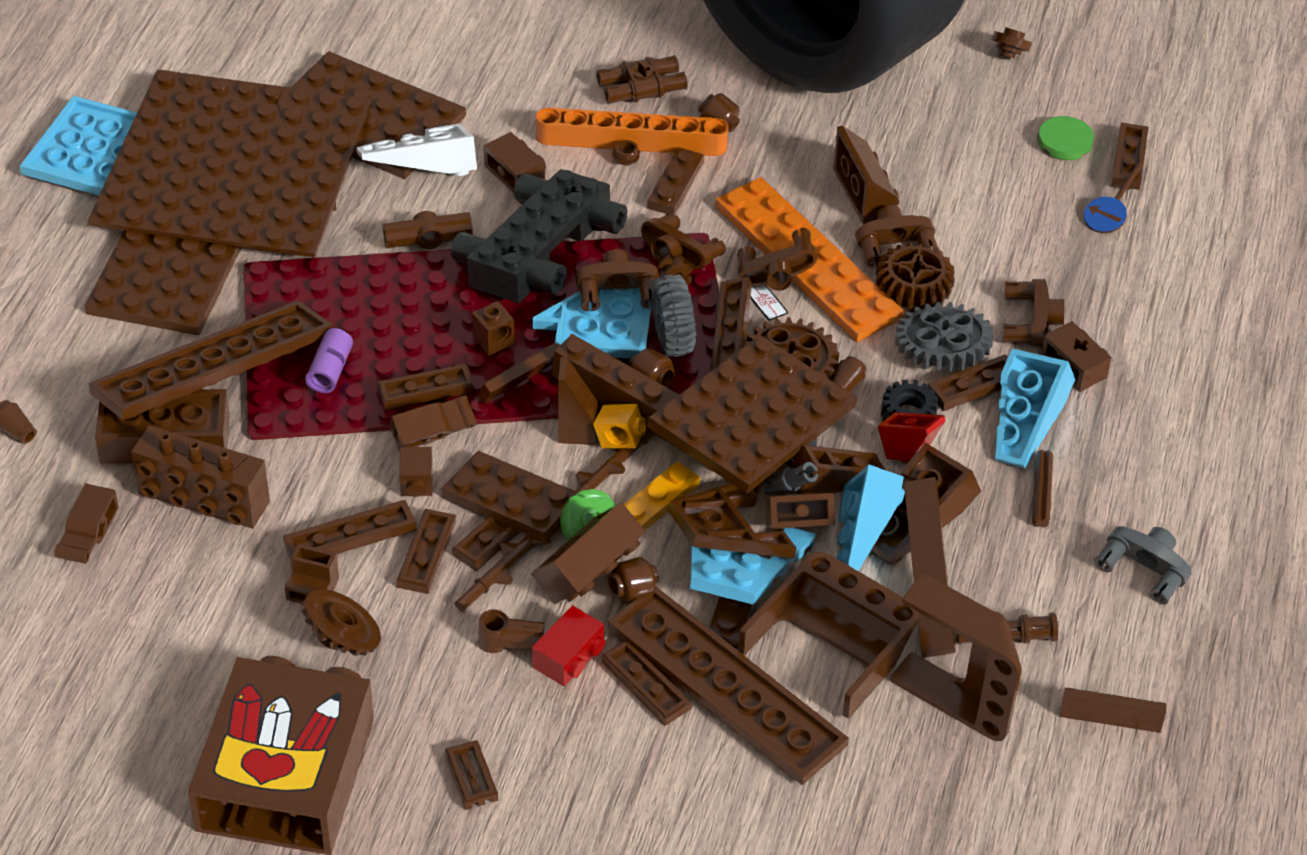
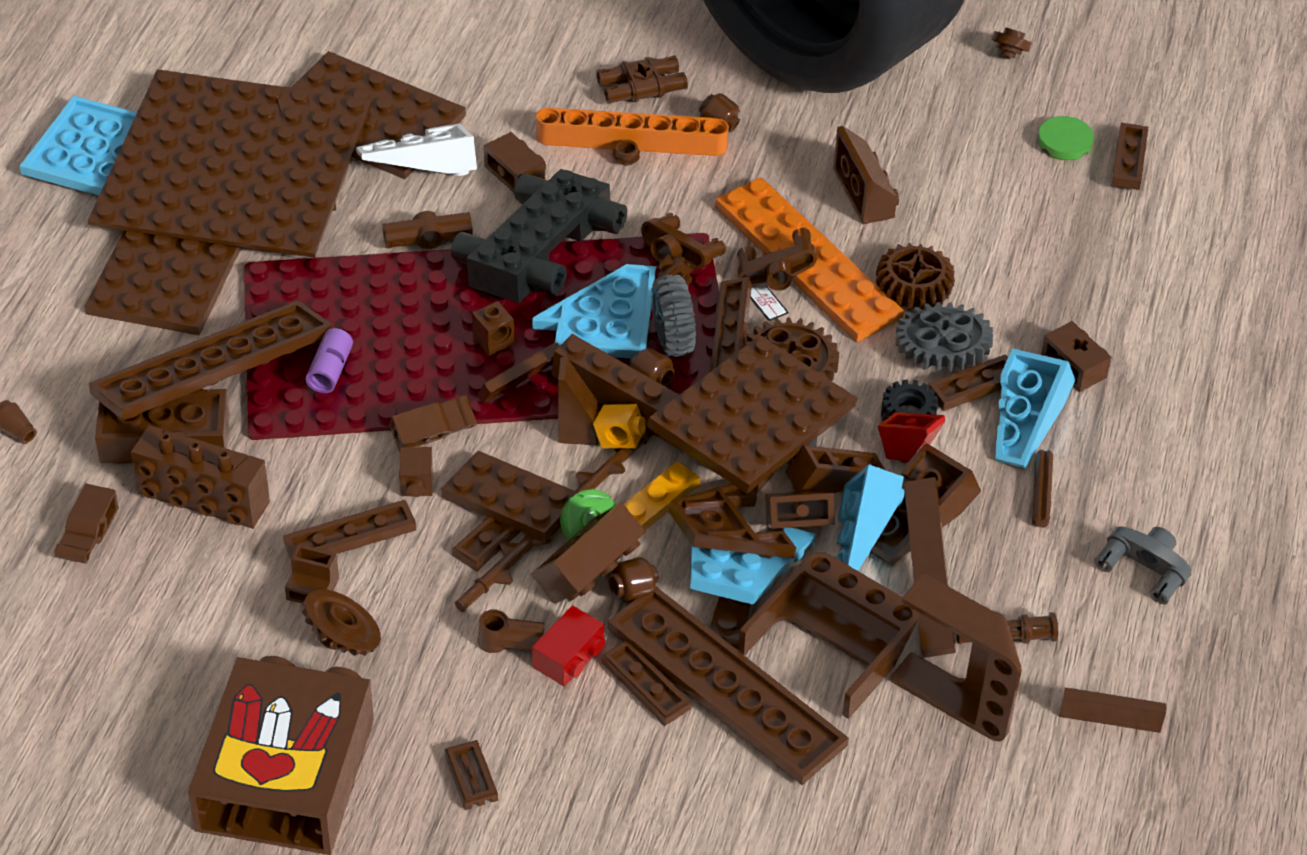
reddish brown tile [377,364,474,411] -> none
reddish brown tile [397,508,456,594] -> none
reddish brown connector [575,249,659,311] -> none
reddish brown plate [647,147,704,216] -> none
dark grey pin [763,462,818,494] -> none
reddish brown cone [832,356,867,393] -> none
reddish brown connector [855,205,940,267] -> none
reddish brown connector [1004,279,1064,346] -> none
blue piece [1084,160,1144,233] -> none

